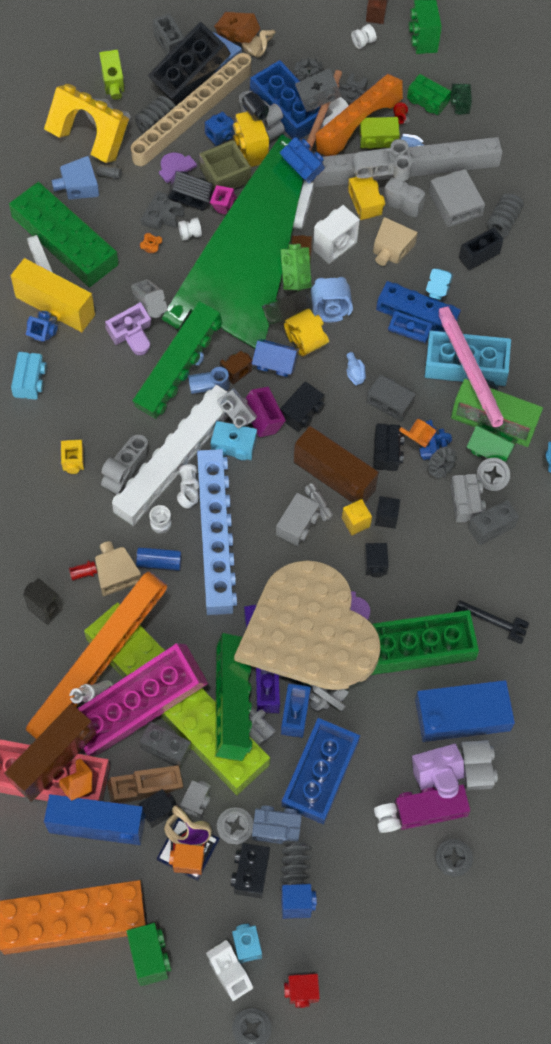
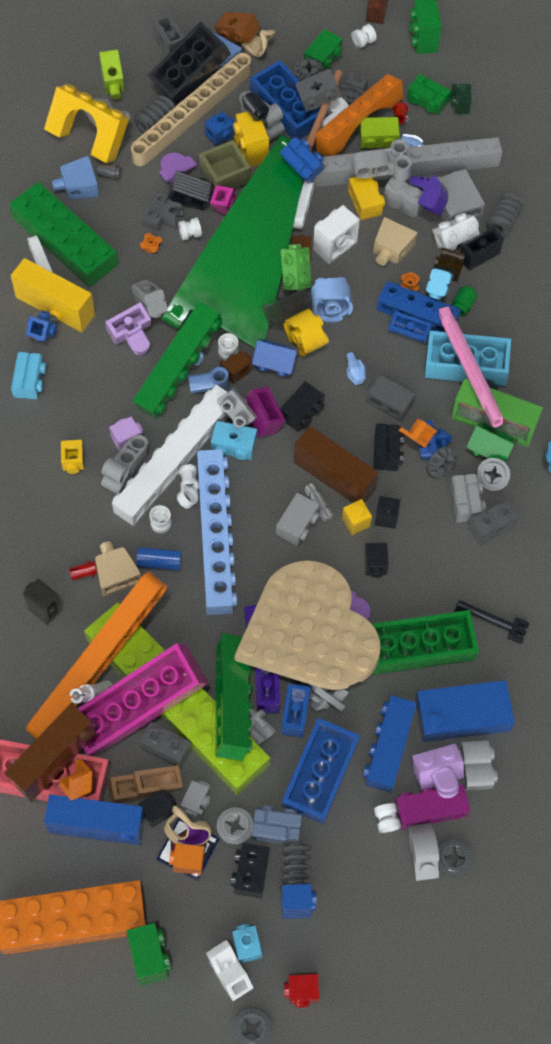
none -> lavender brick [109,416,143,451]
none -> white wheel [218,333,238,361]
none -> green brick [304,29,343,71]
none -> blue brick [363,695,417,793]
none -> orange plate [401,272,420,292]
none -> light grey brick [408,823,439,881]
none -> dark purple brick [409,175,448,216]
none -> white brick [432,213,480,250]
none -> dark brown brick [433,247,465,282]
none -> green brick [451,286,478,317]

